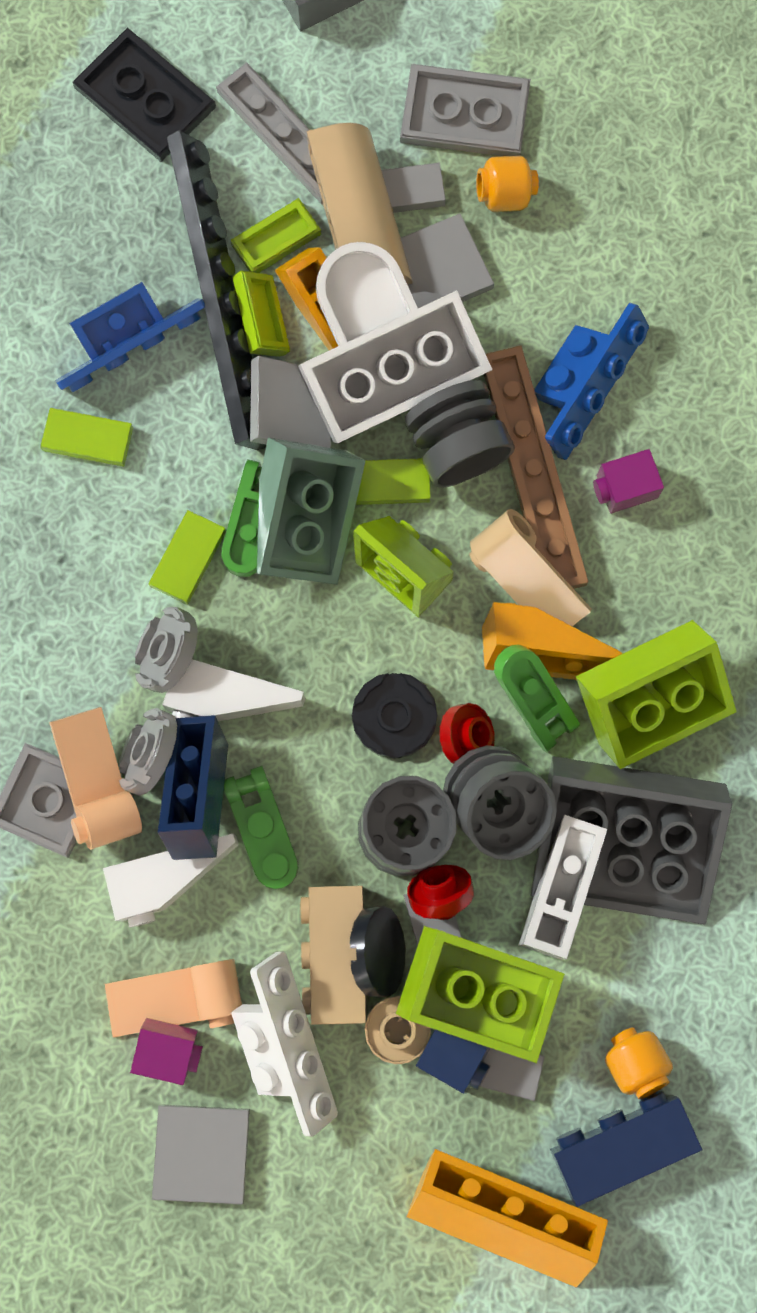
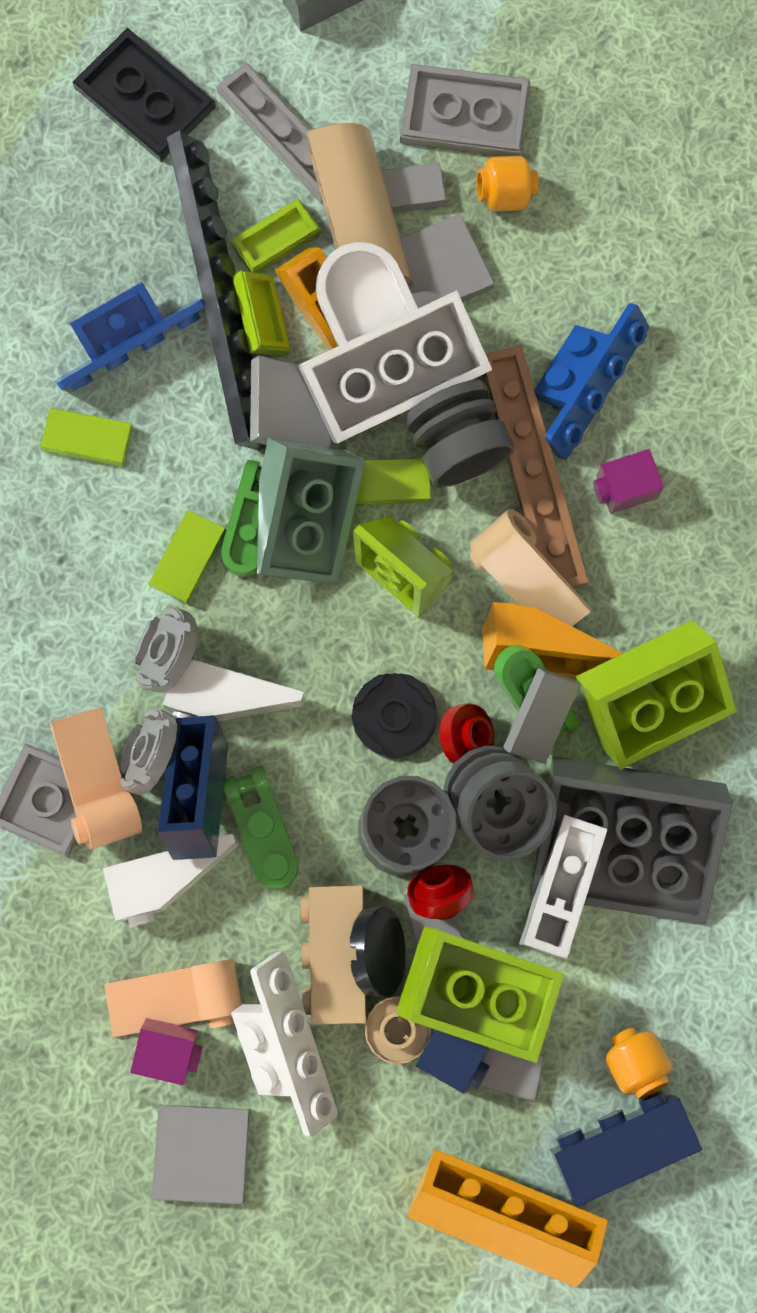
none -> light grey tile [503,668,581,764]

